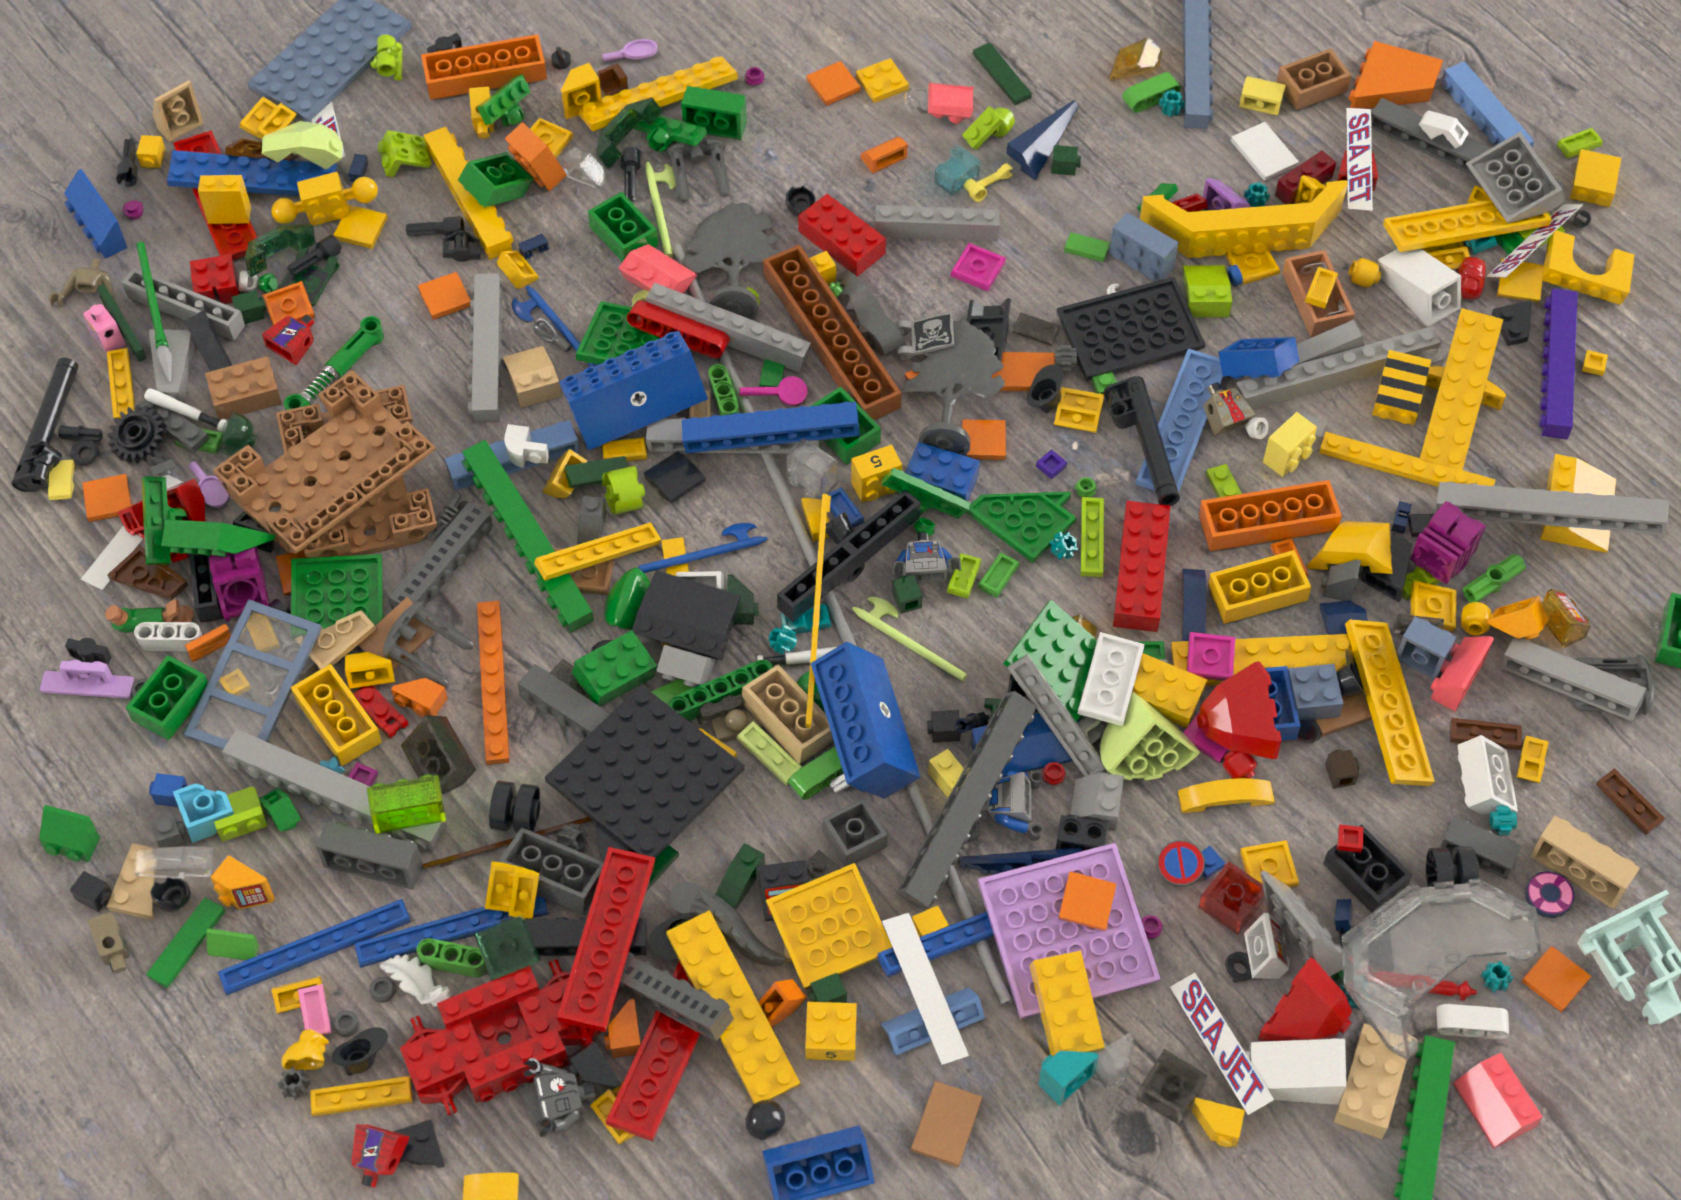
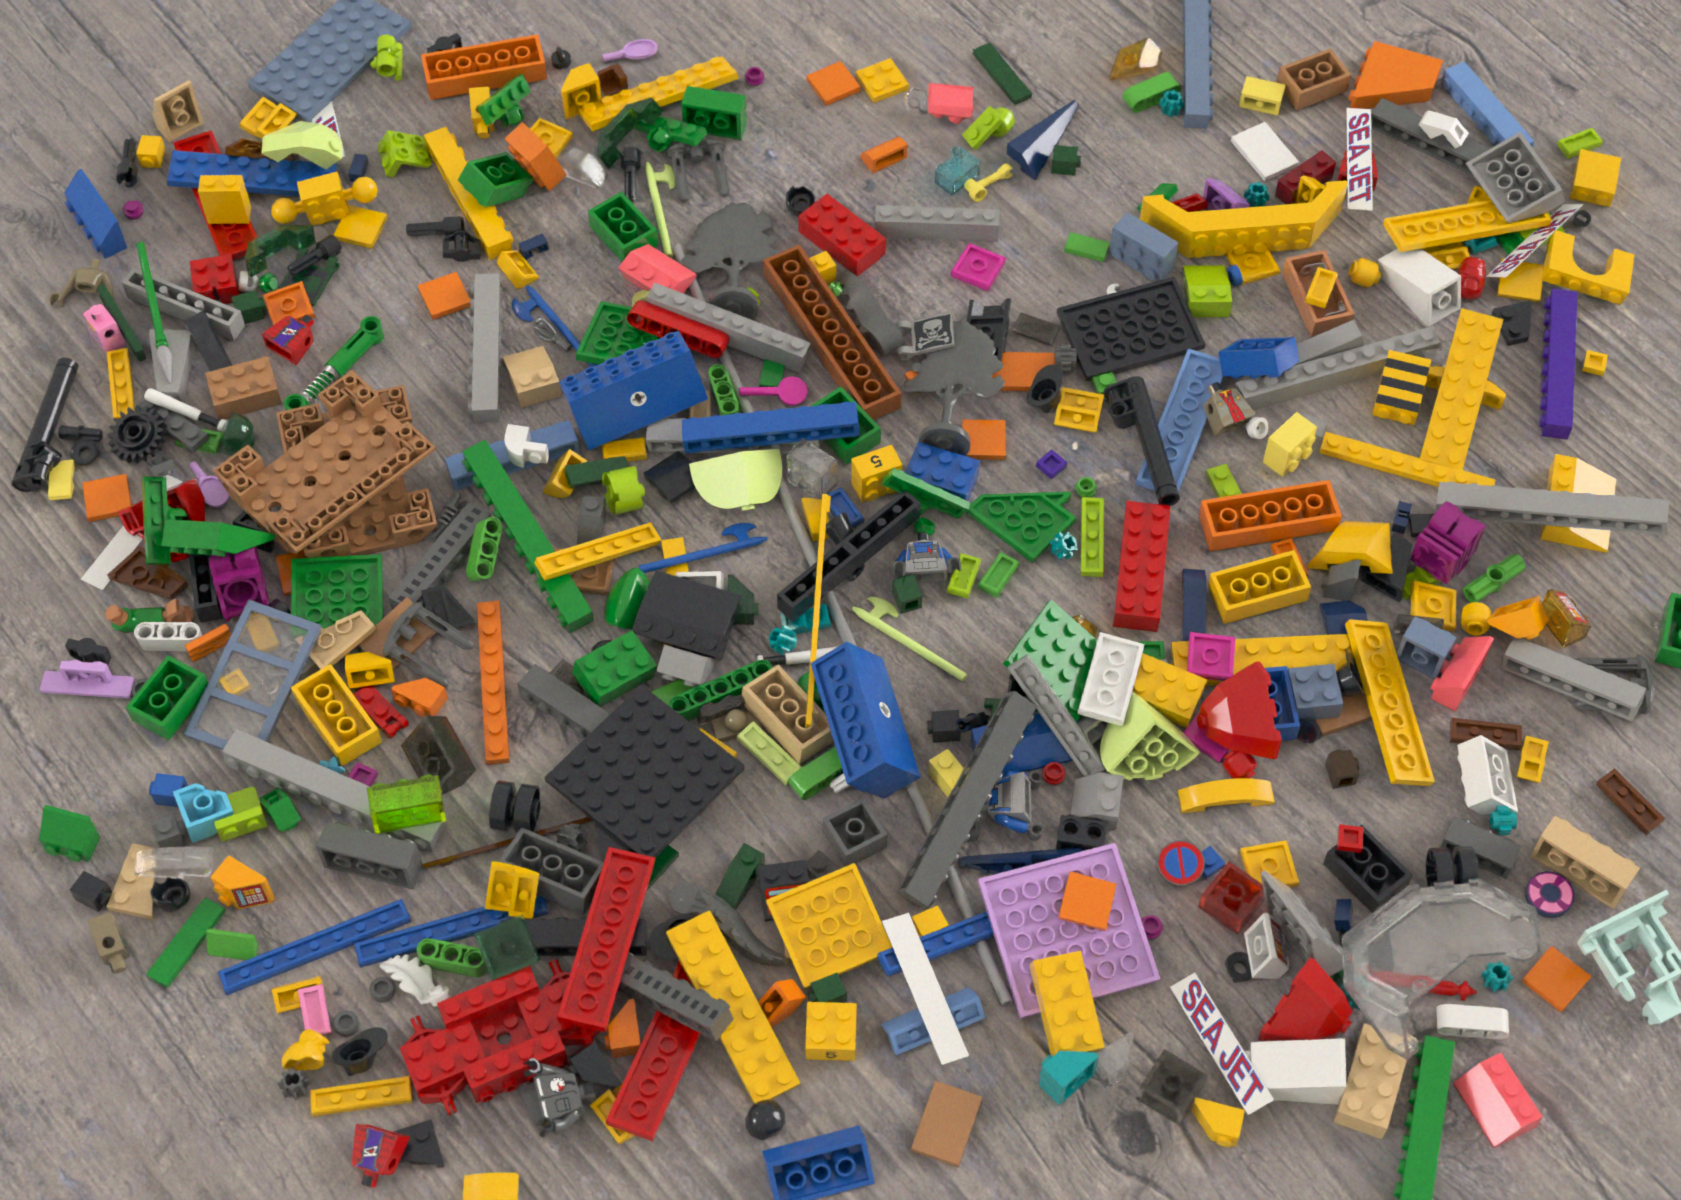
none -> black wing [421,585,475,633]
none -> bright green beam [466,517,502,582]
none -> yellowish green brick [689,449,782,511]

